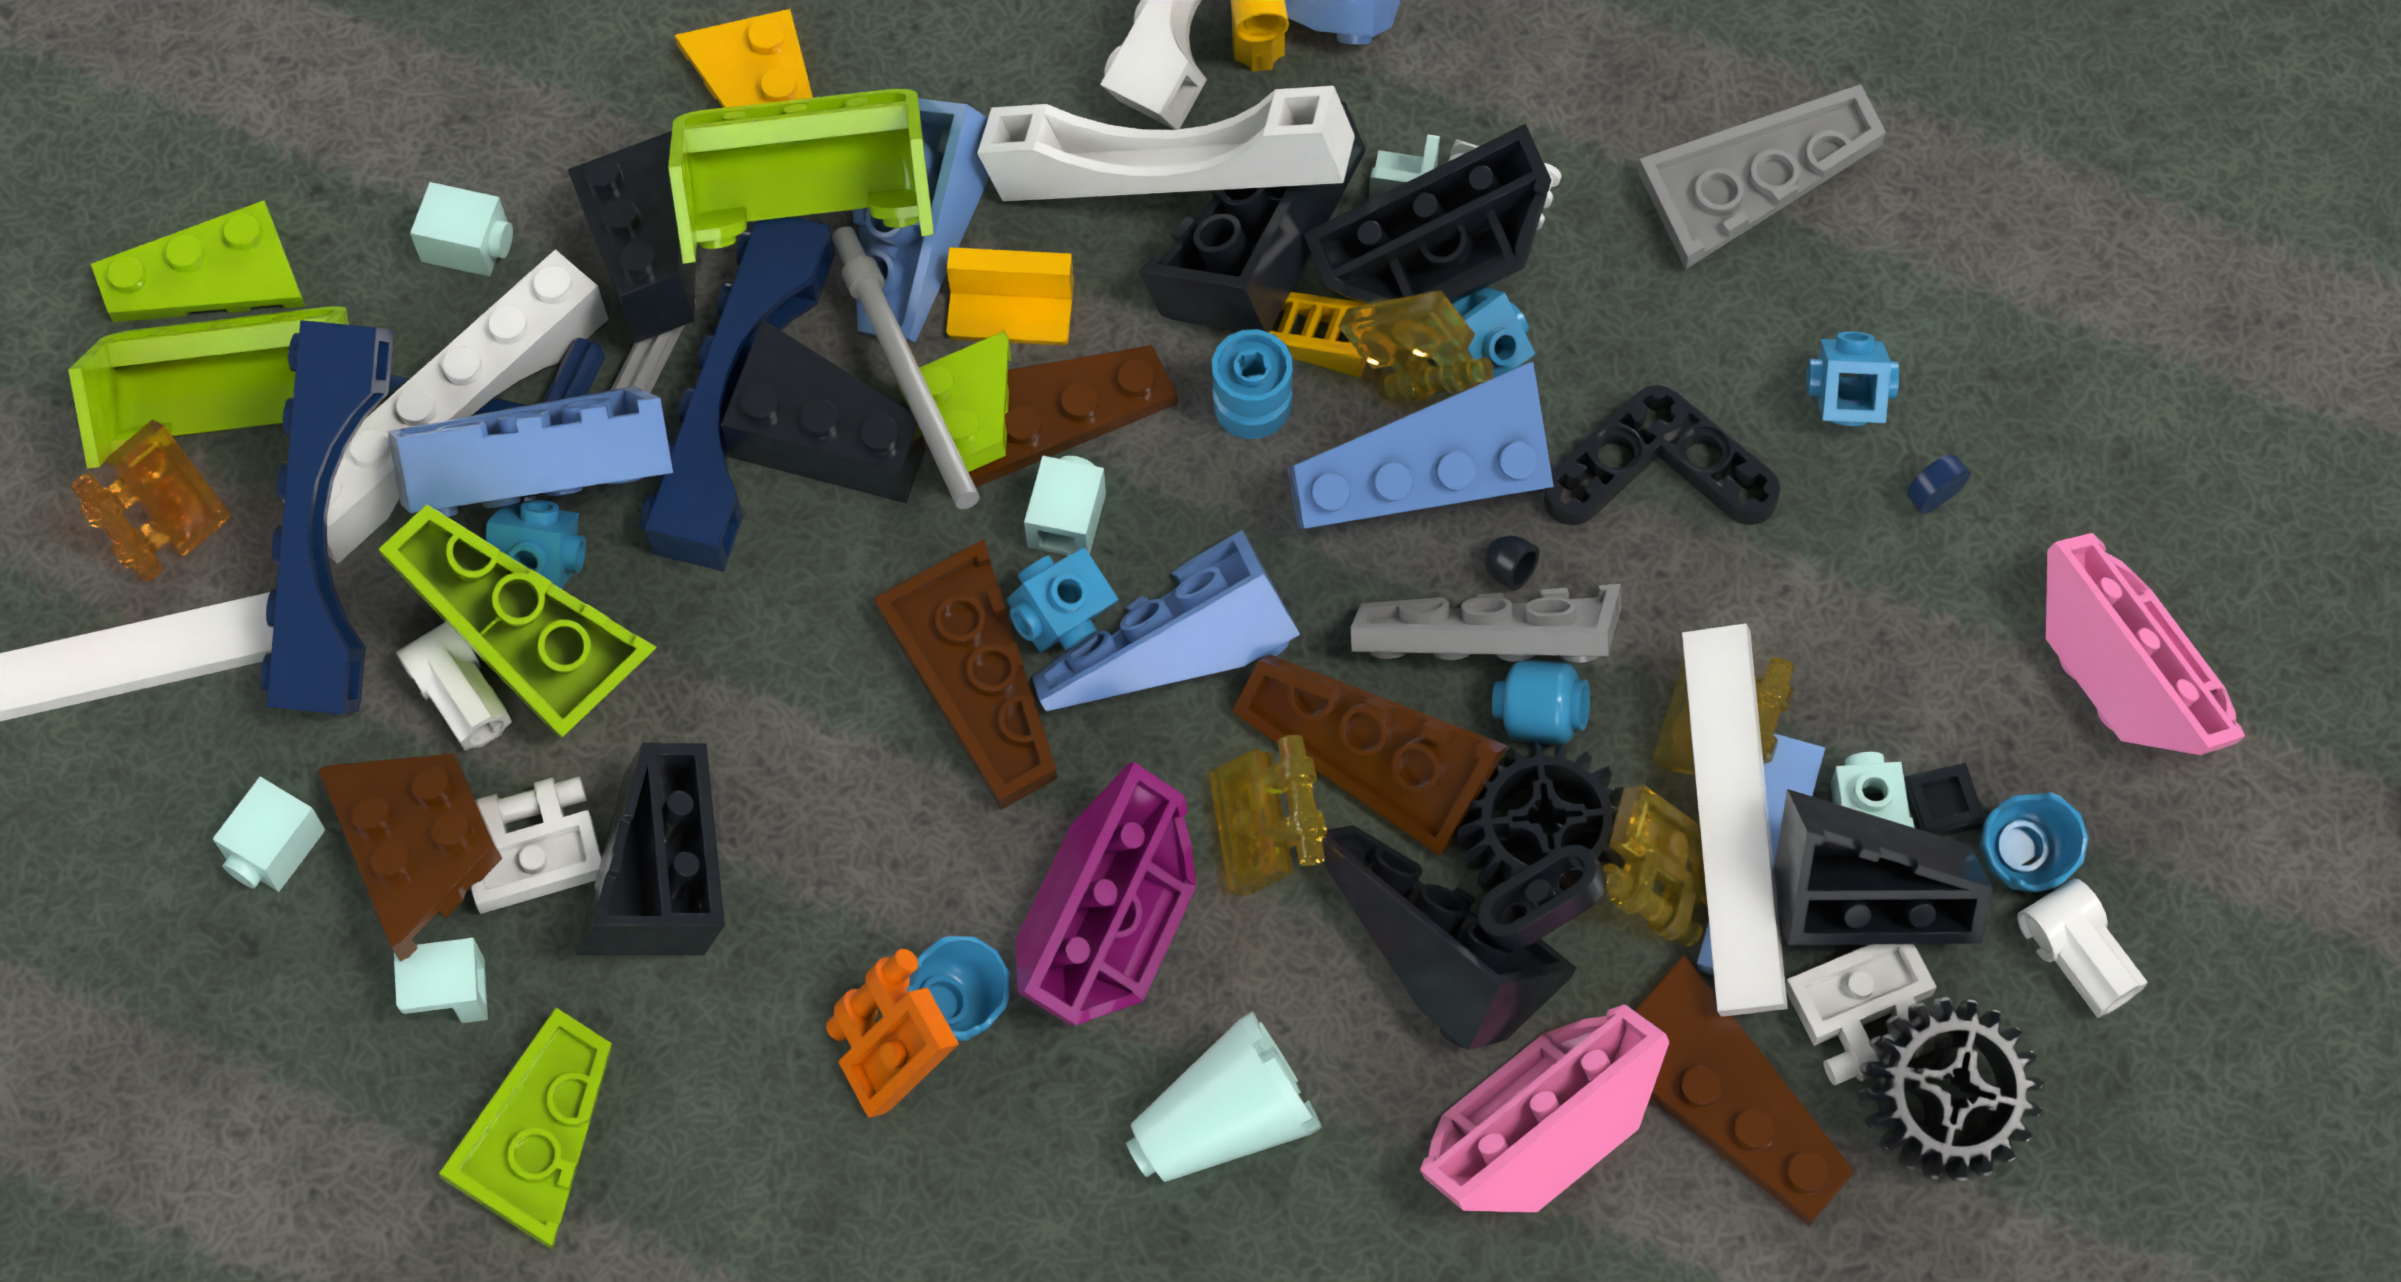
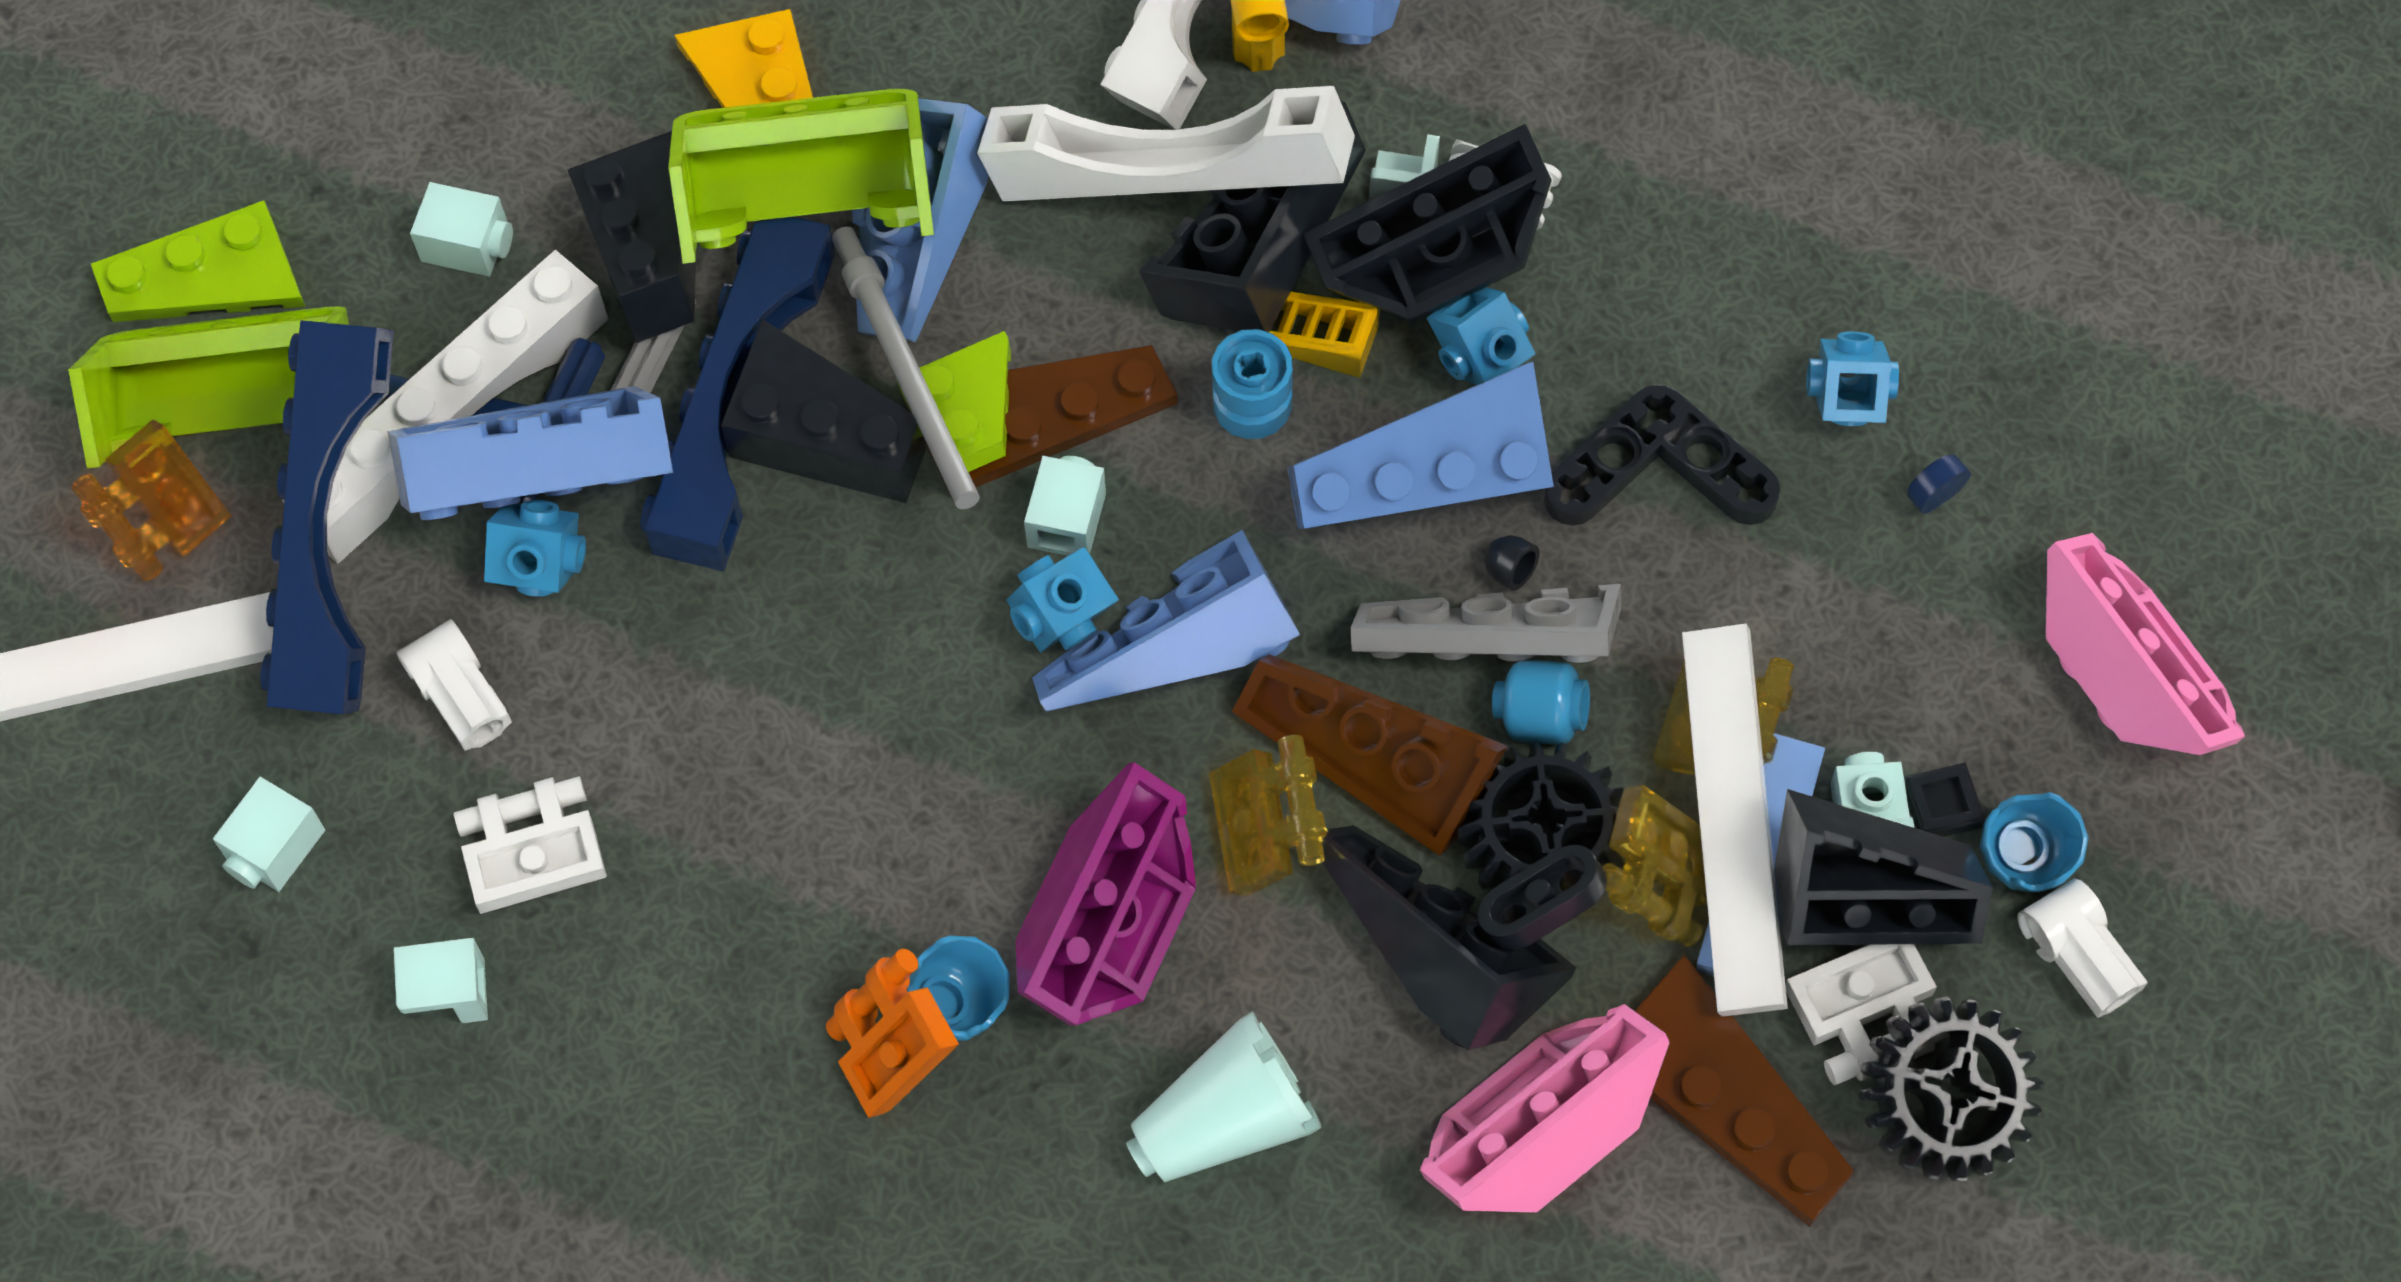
reddish brown wing [318,753,502,962] -> none
lime wedge [379,504,657,739] -> none
lime wing [439,1008,612,1250] -> none
black wedge [576,742,725,955] -> none
reddish brown wing [874,539,1057,810] -> none
yellow panel [946,247,1074,346] -> none
clear yellow plate [1338,290,1494,401] -> none
light grey wing [1637,84,1886,270] -> none

